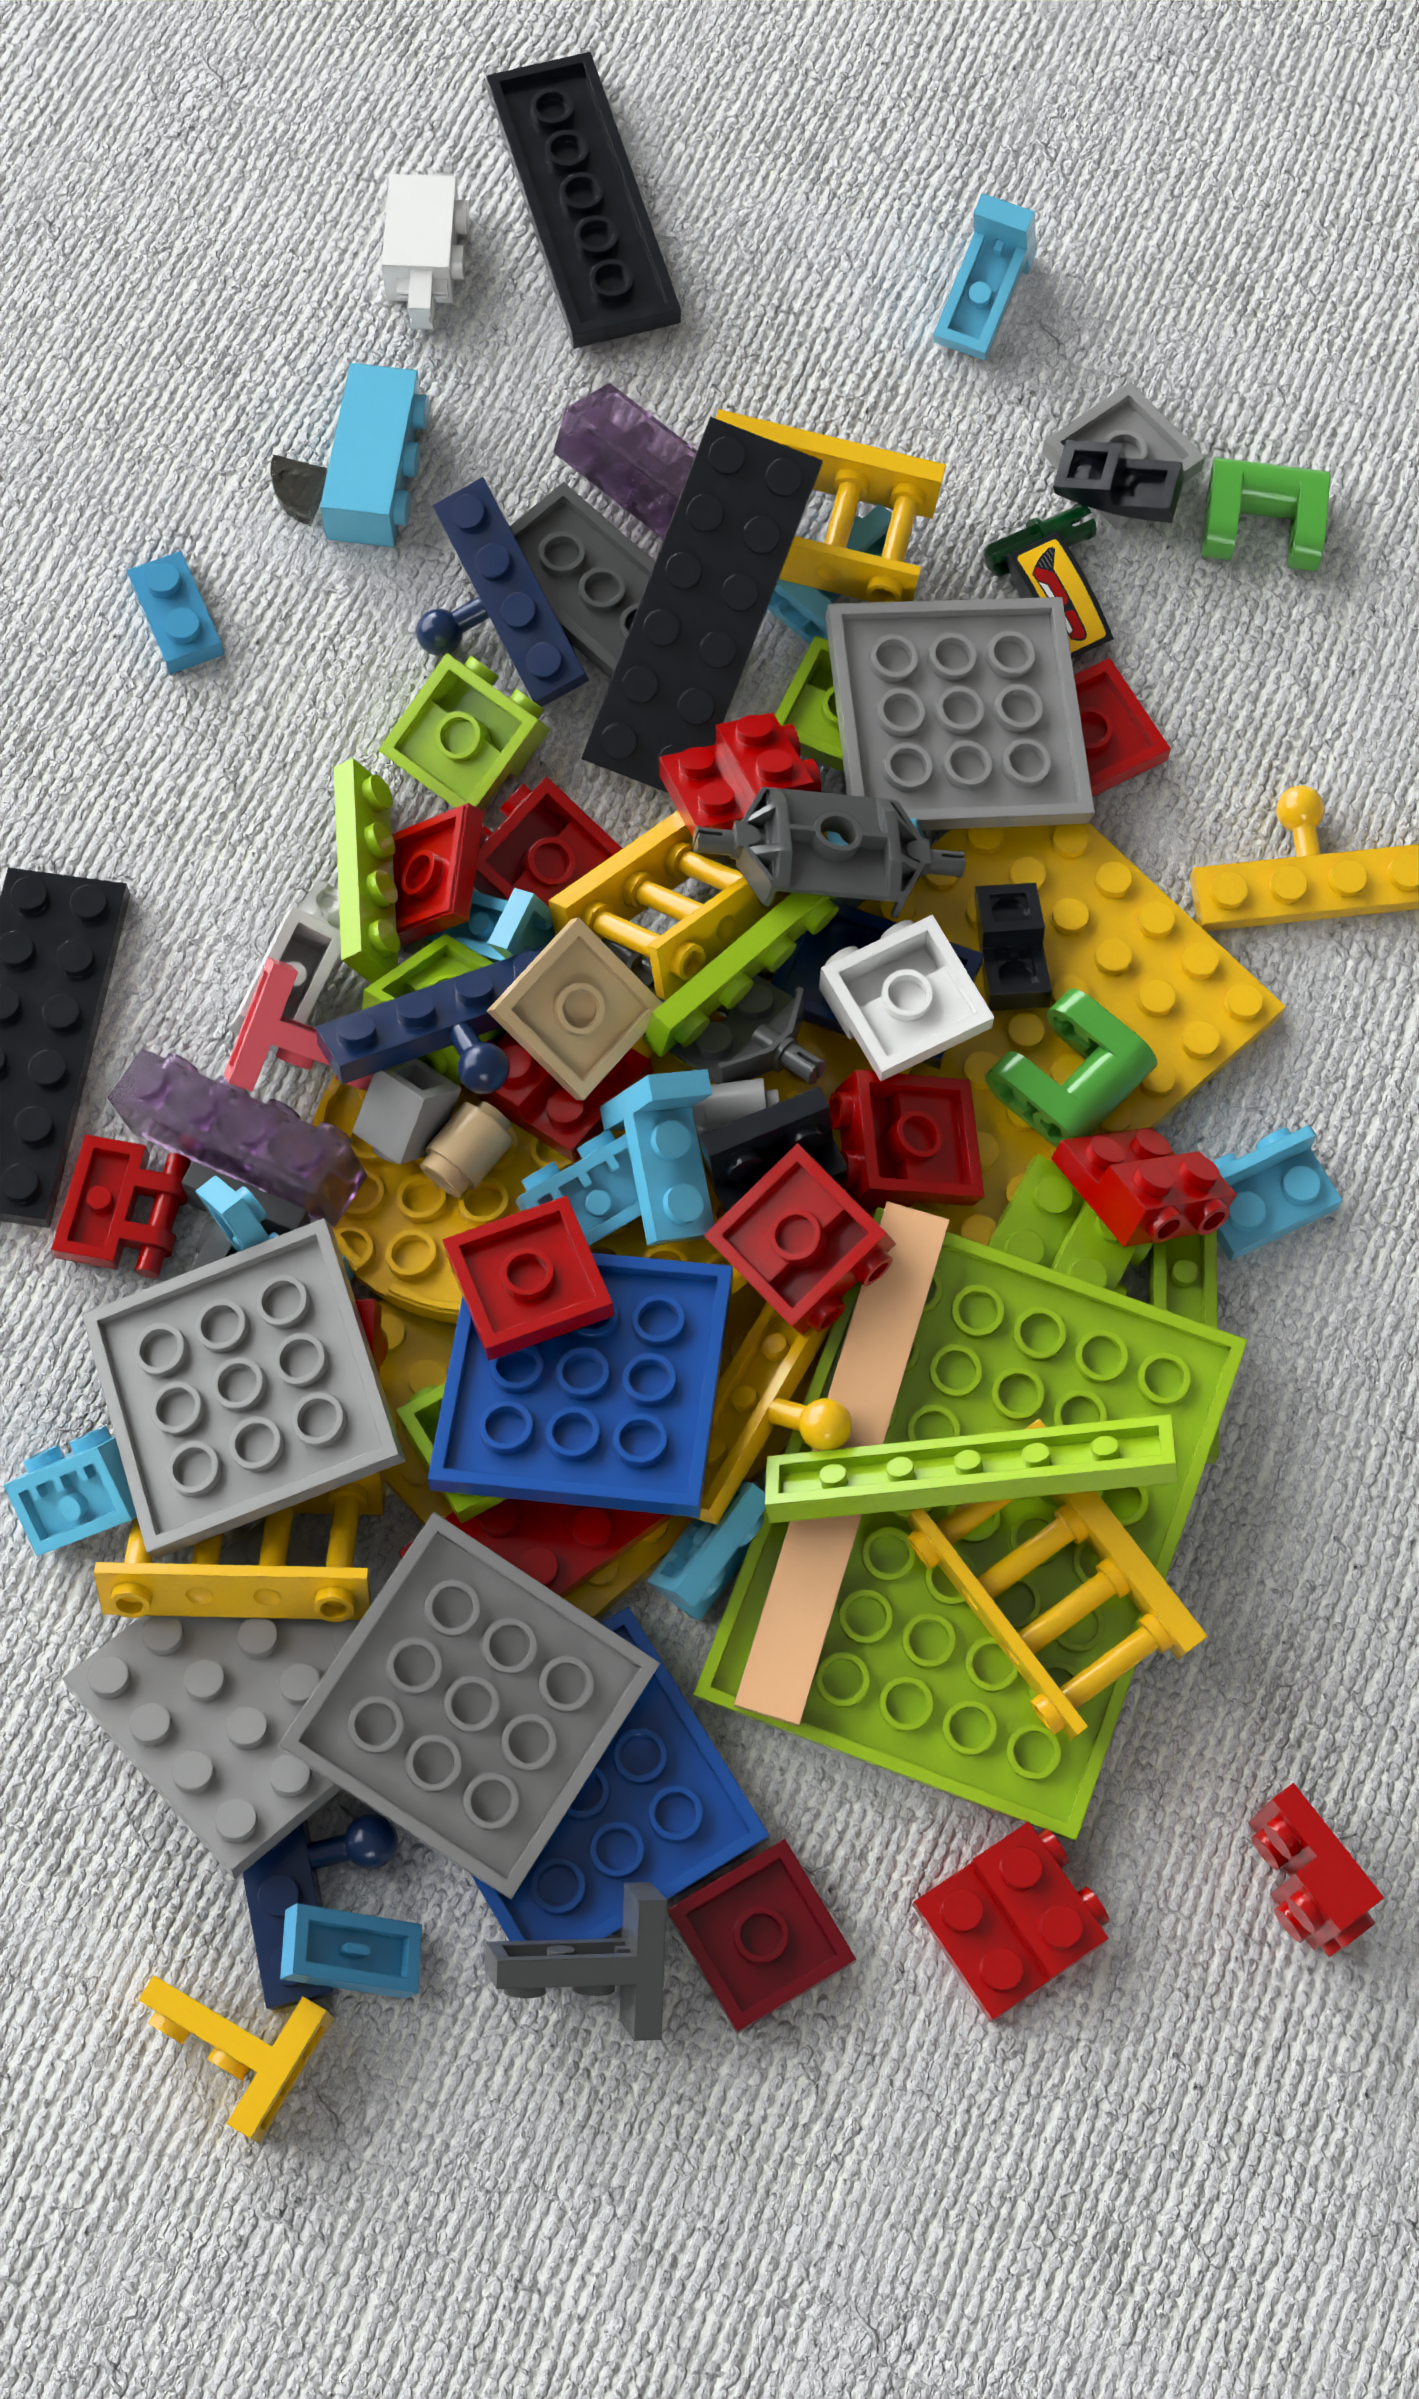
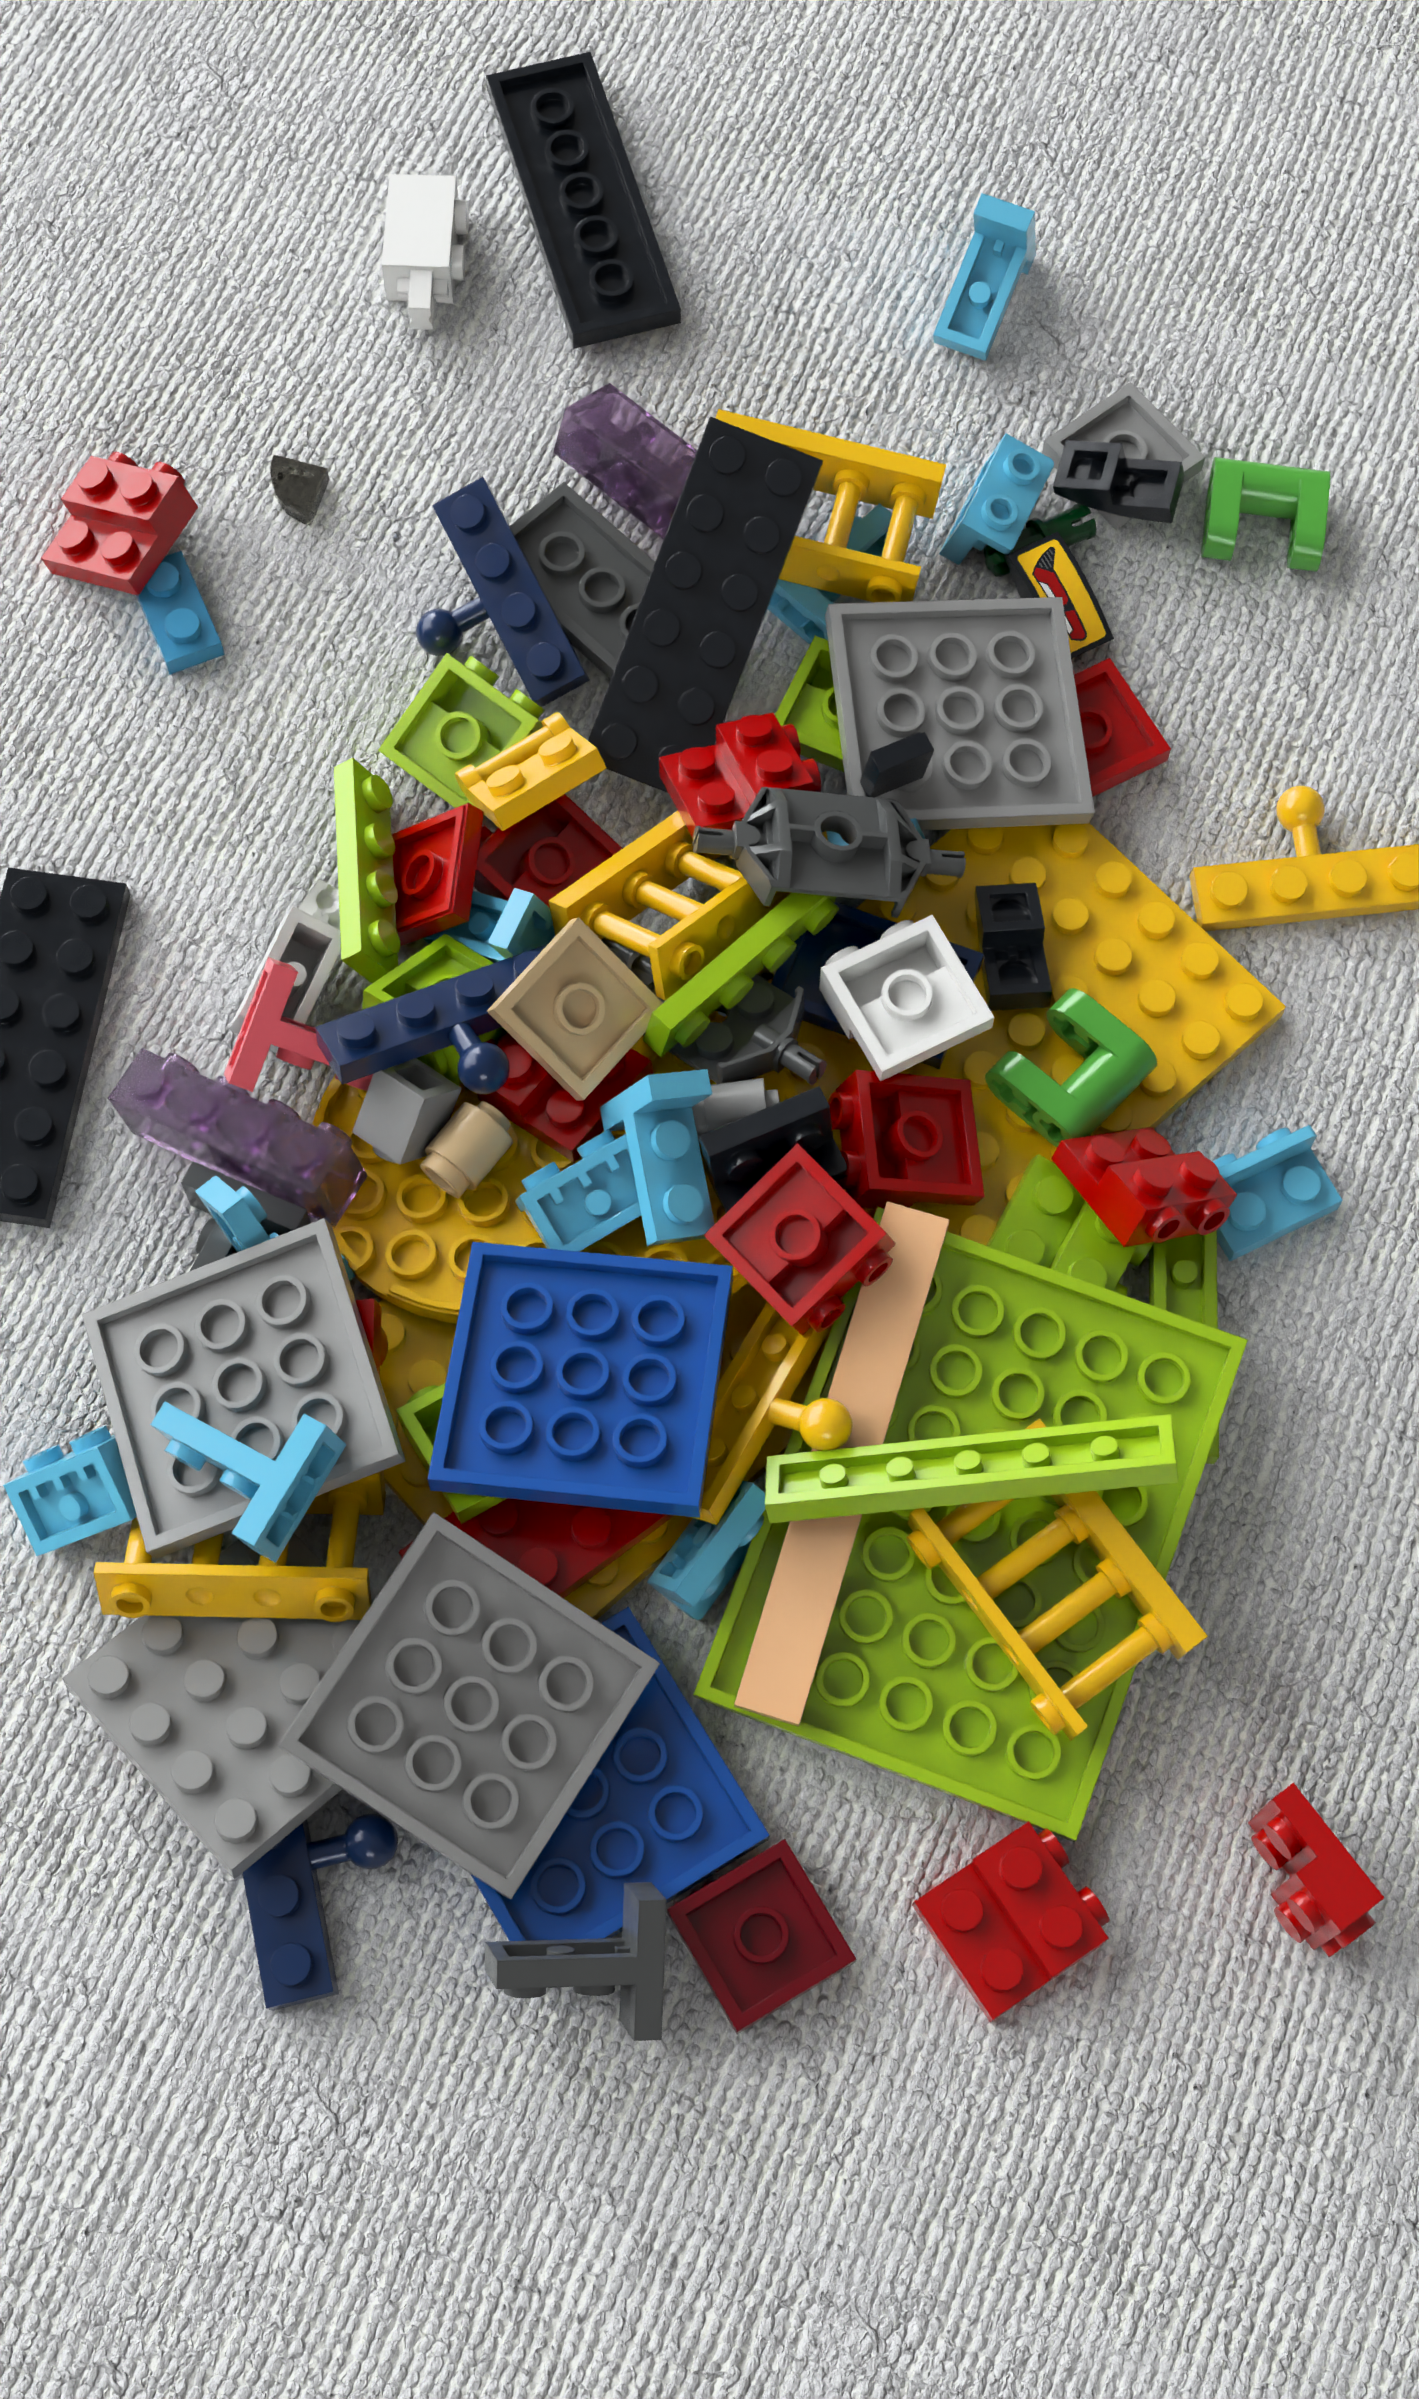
red plate [51,1134,192,1279] -> none
yellow bracket [138,1975,334,2144] -> none
dark azure plate [280,1903,422,1999] -> none
medium azure brick [320,363,430,547] -> none
red plate [442,1196,615,1361] -> none
none -> red plate [41,452,198,596]
none -> medium azure bracket [150,1402,347,1563]
none -> yellow plate [454,712,607,831]
none -> black tile [860,732,934,798]
none -> medium azure bracket [939,433,1054,565]

